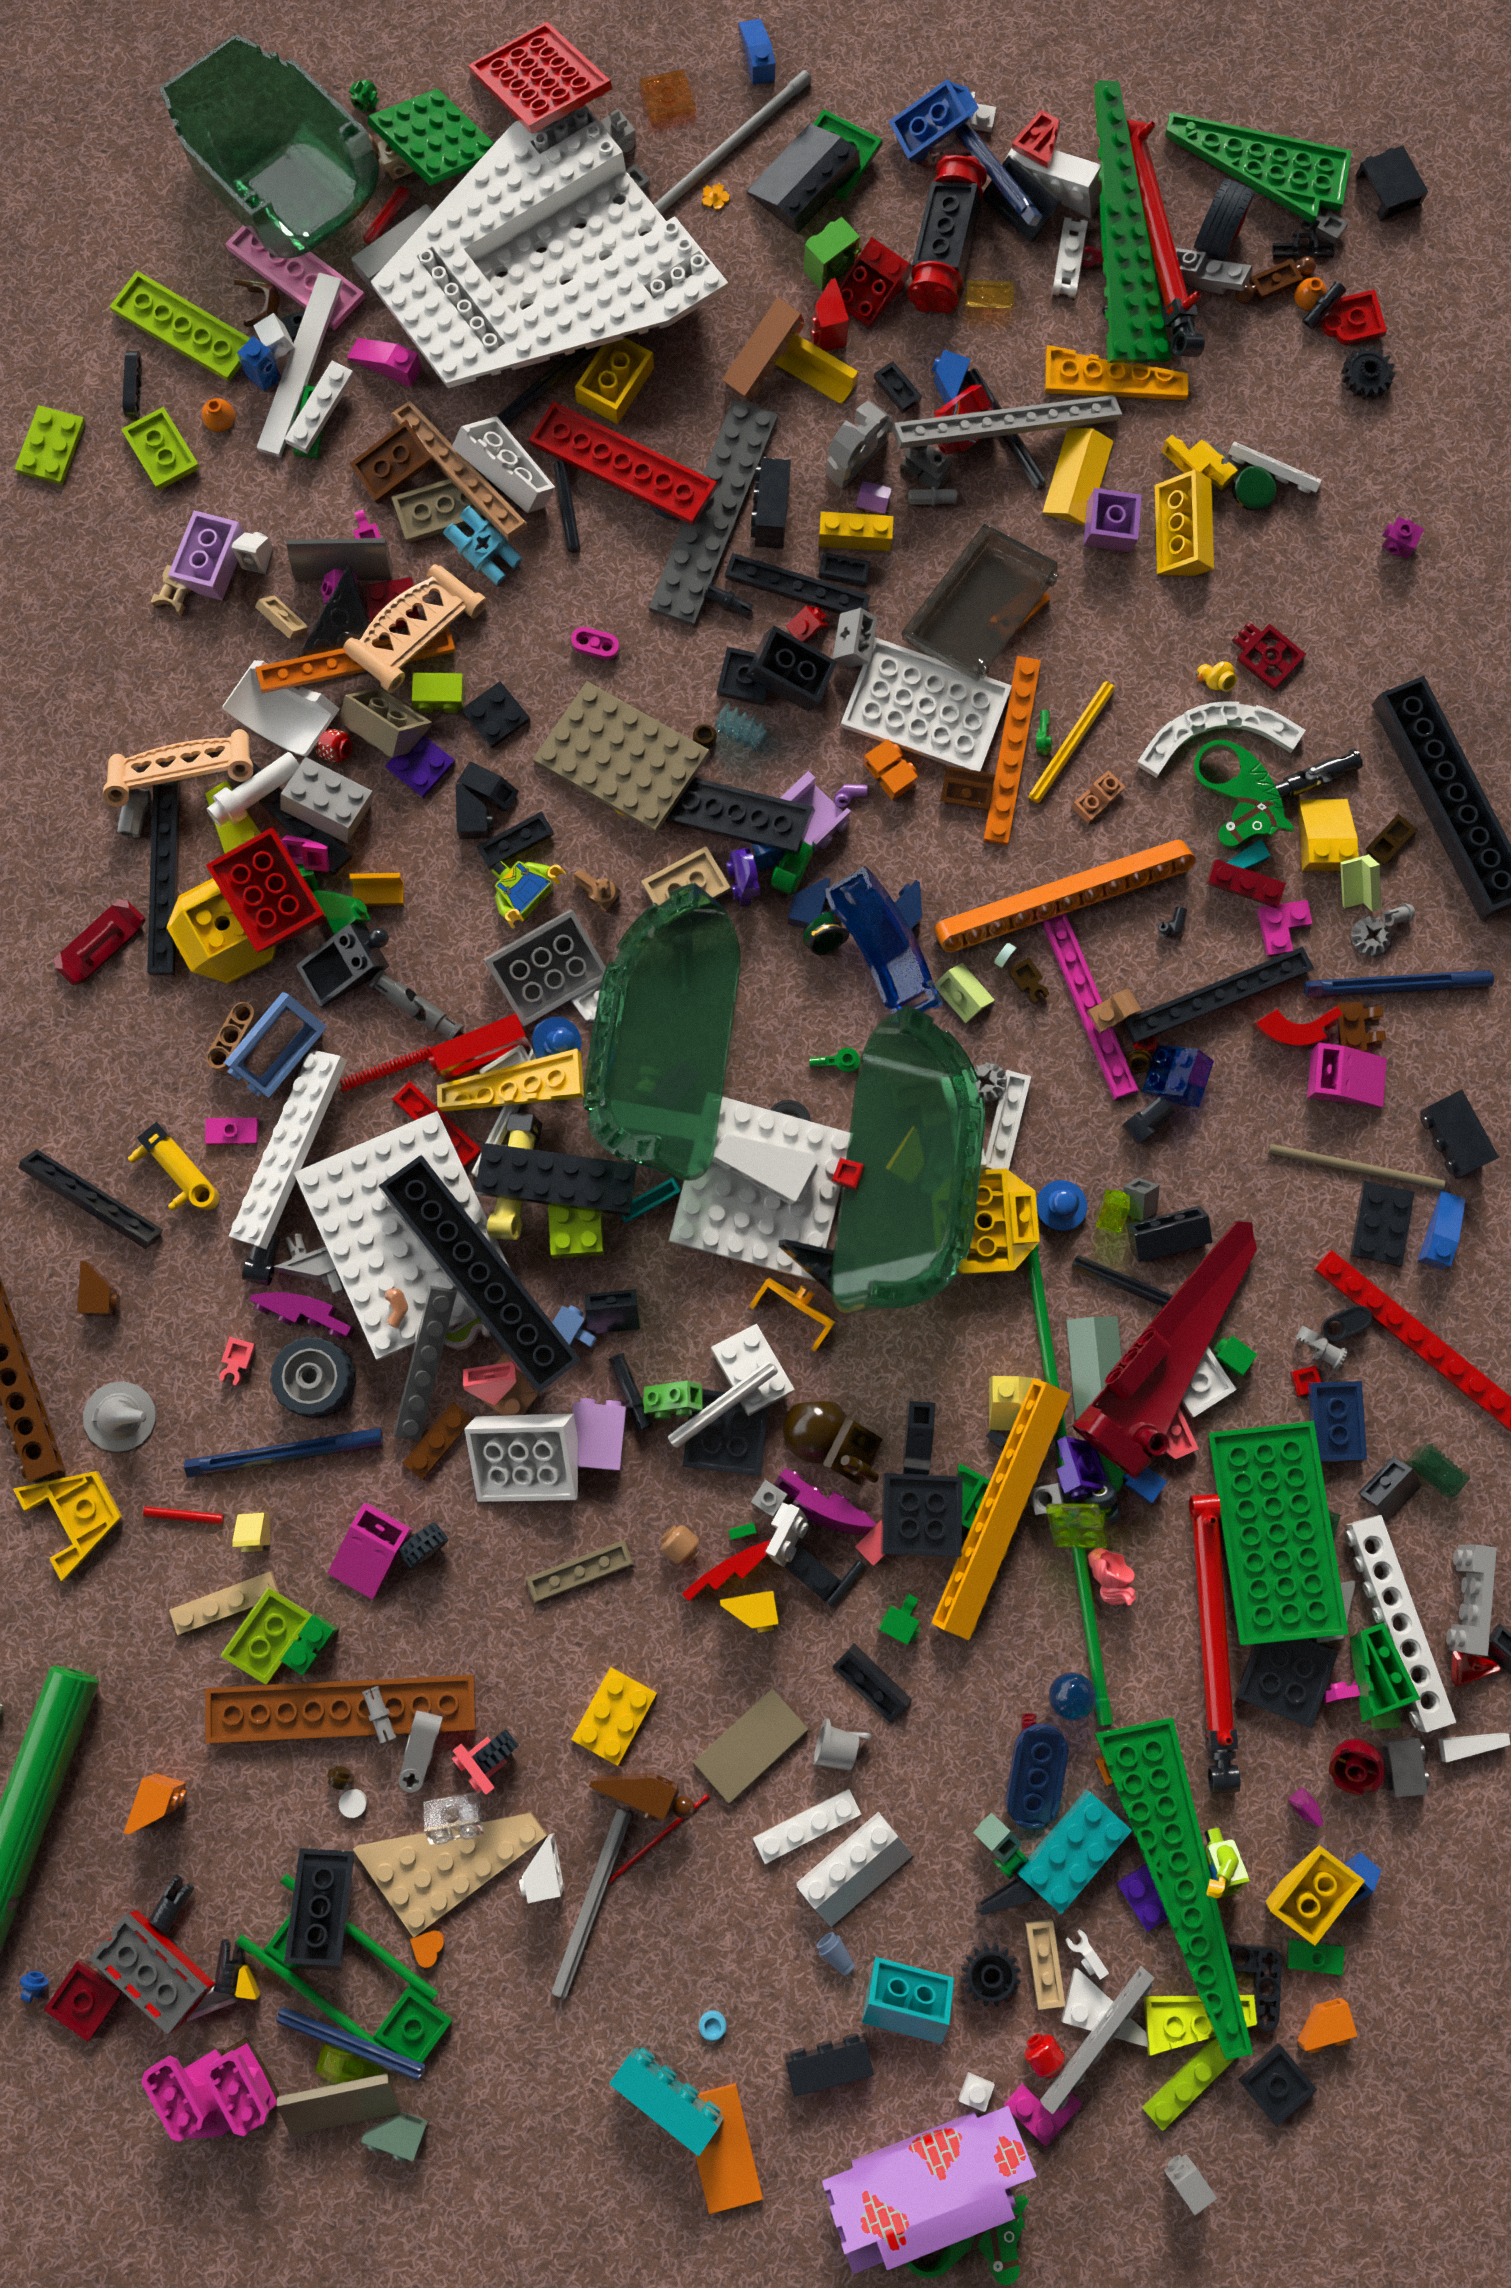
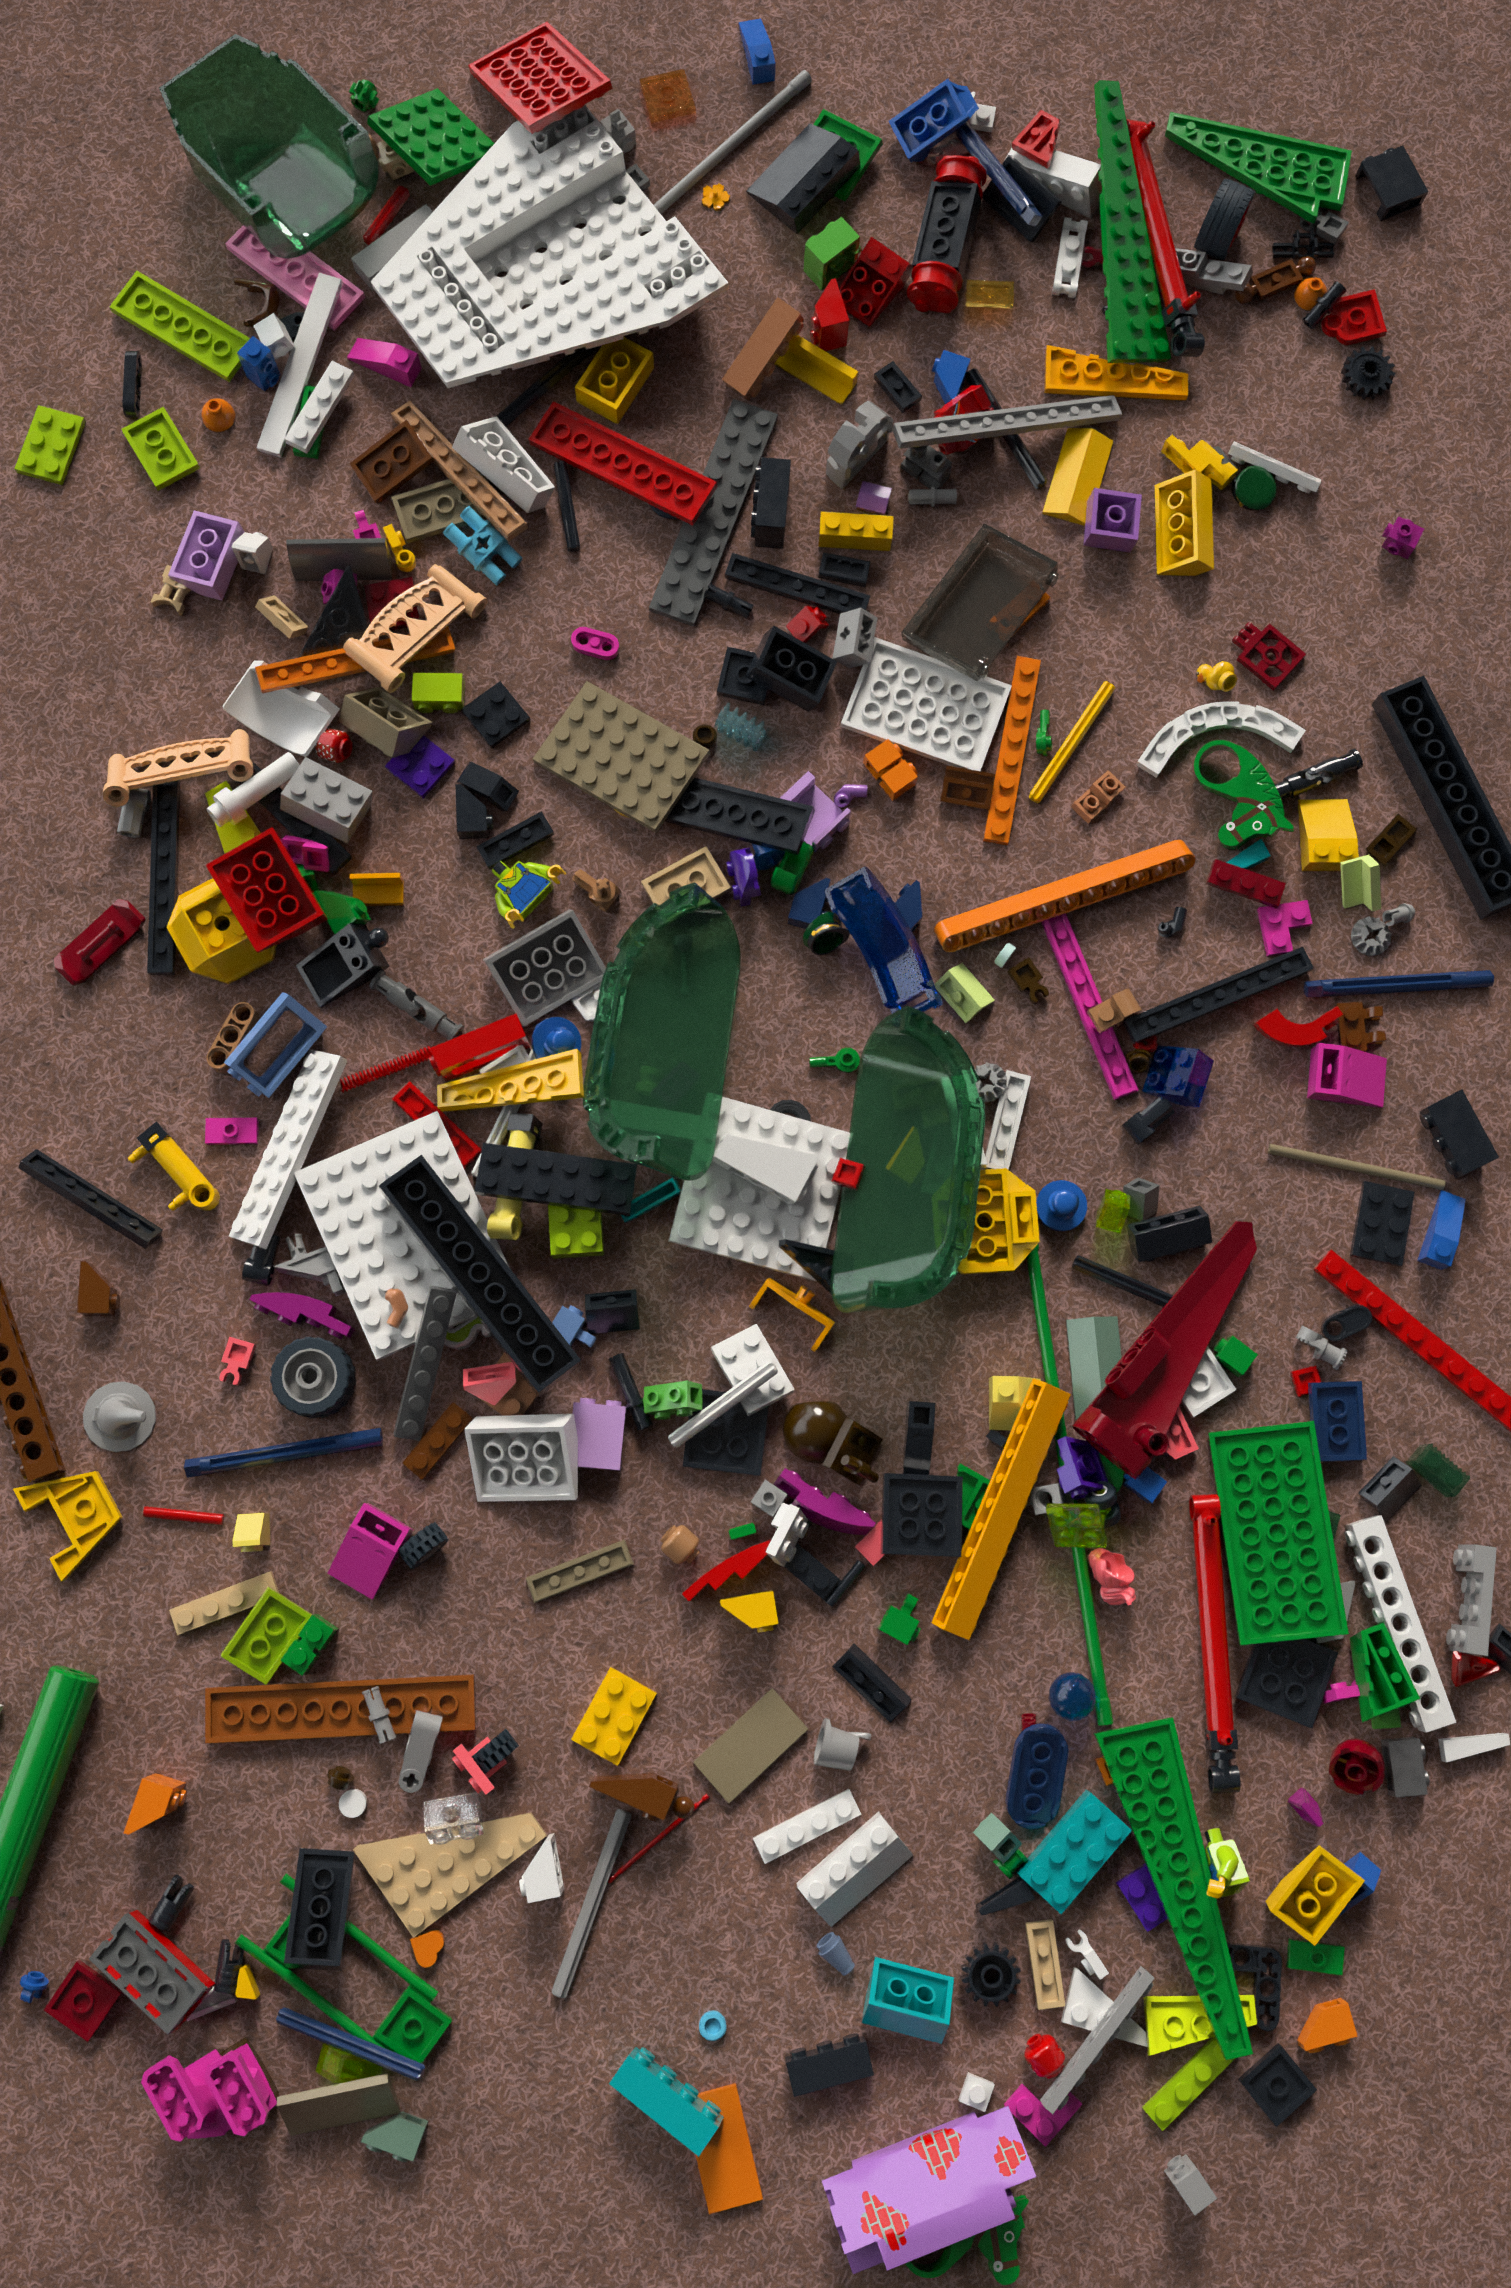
none -> yellow plate [383,524,416,572]

